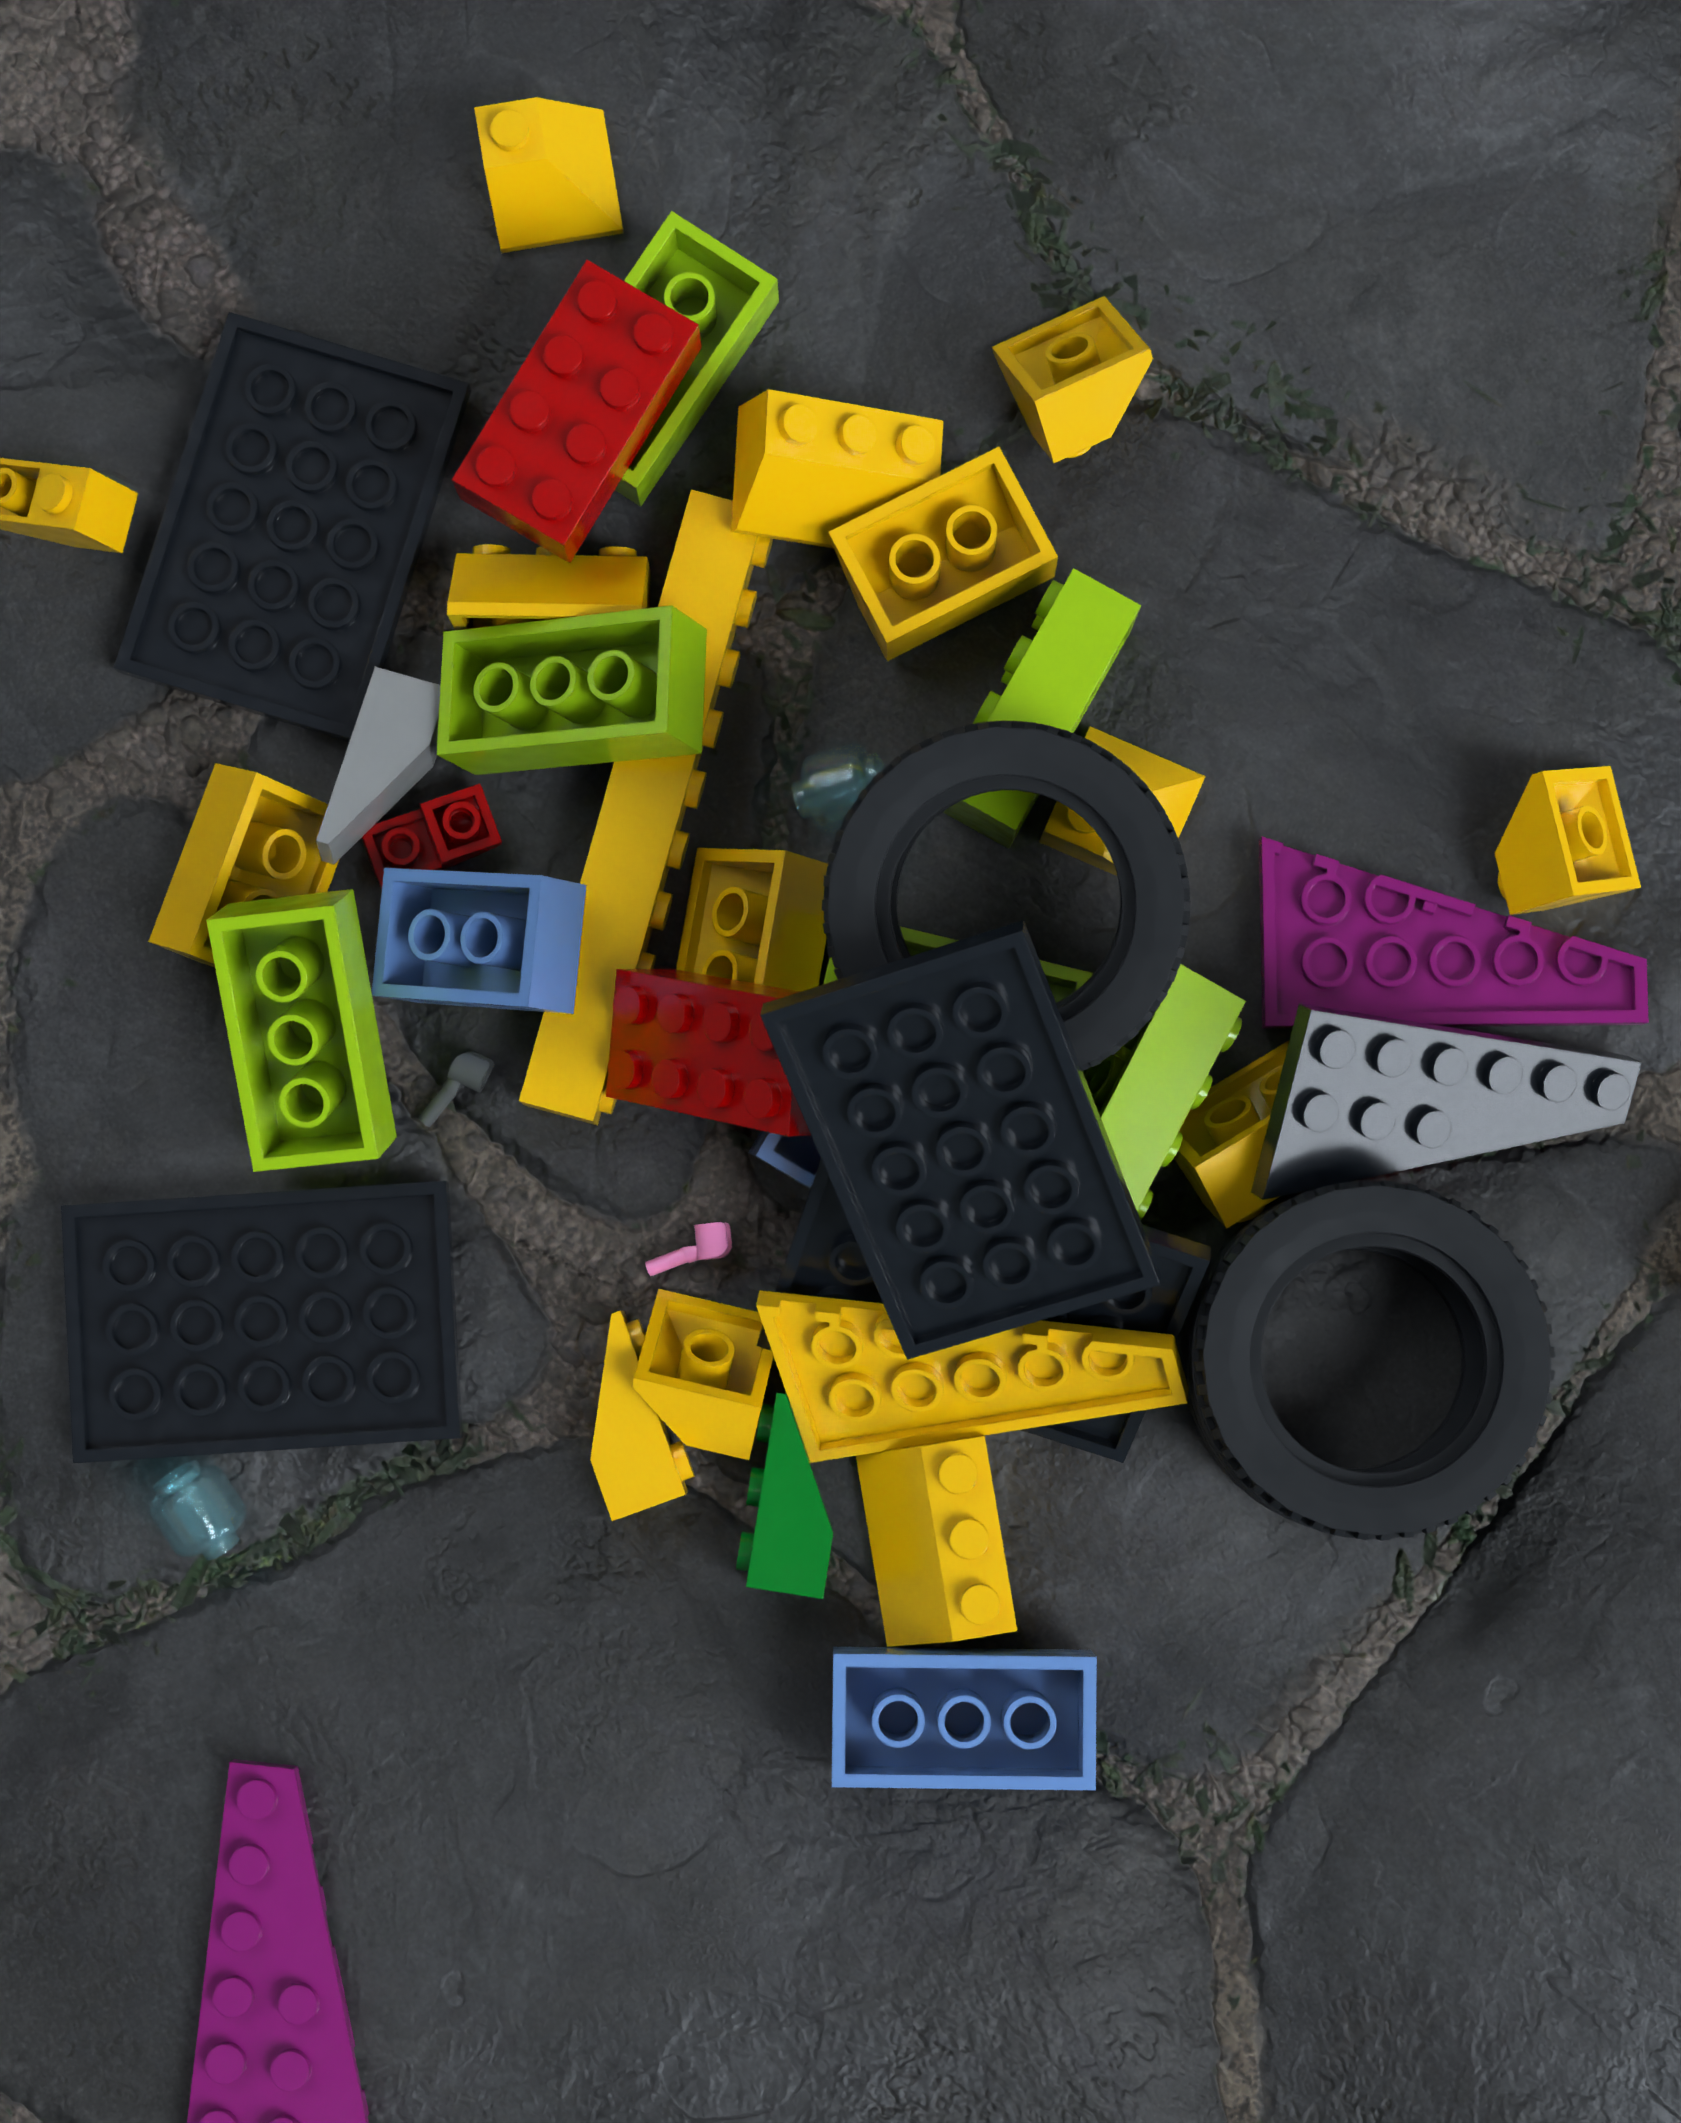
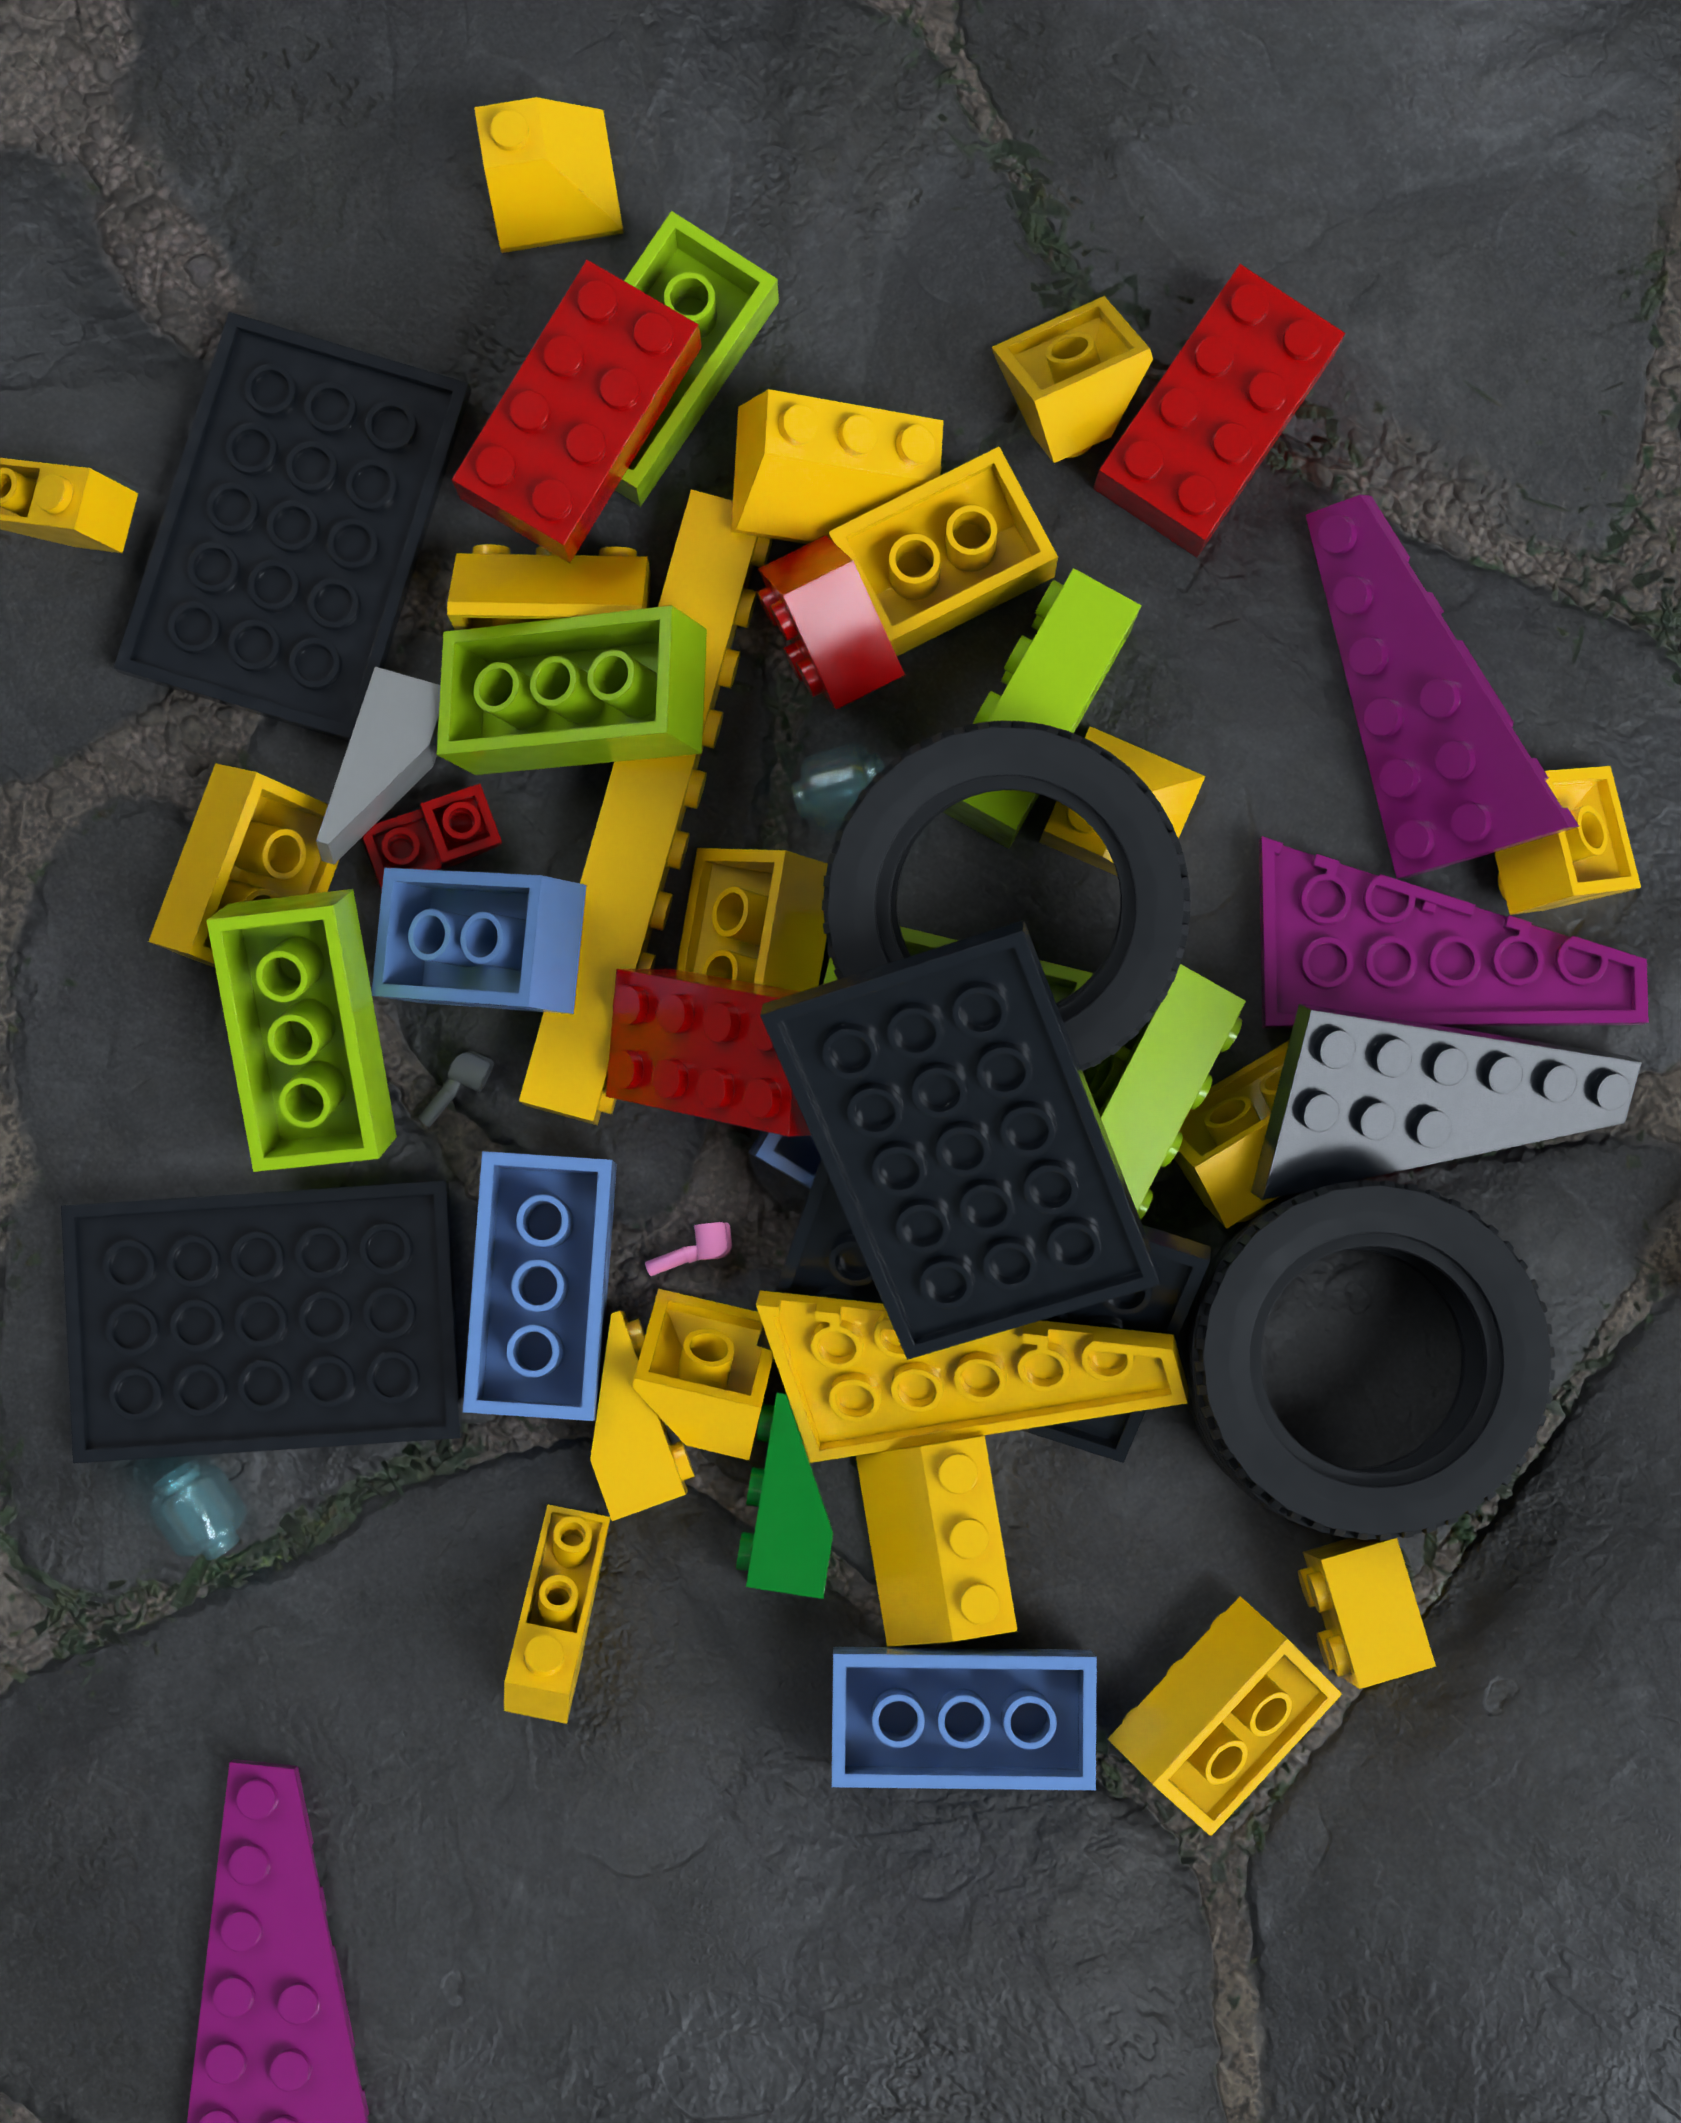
none -> medium blue brick [463,1151,617,1421]
none -> yellow slope [504,1504,610,1724]
none -> red brick [757,535,905,709]
none -> red brick [1093,264,1346,558]
none -> yellow slope [1108,1596,1342,1836]
none -> yellow brick [1298,1538,1436,1689]
none -> magenta wing [1306,494,1580,879]

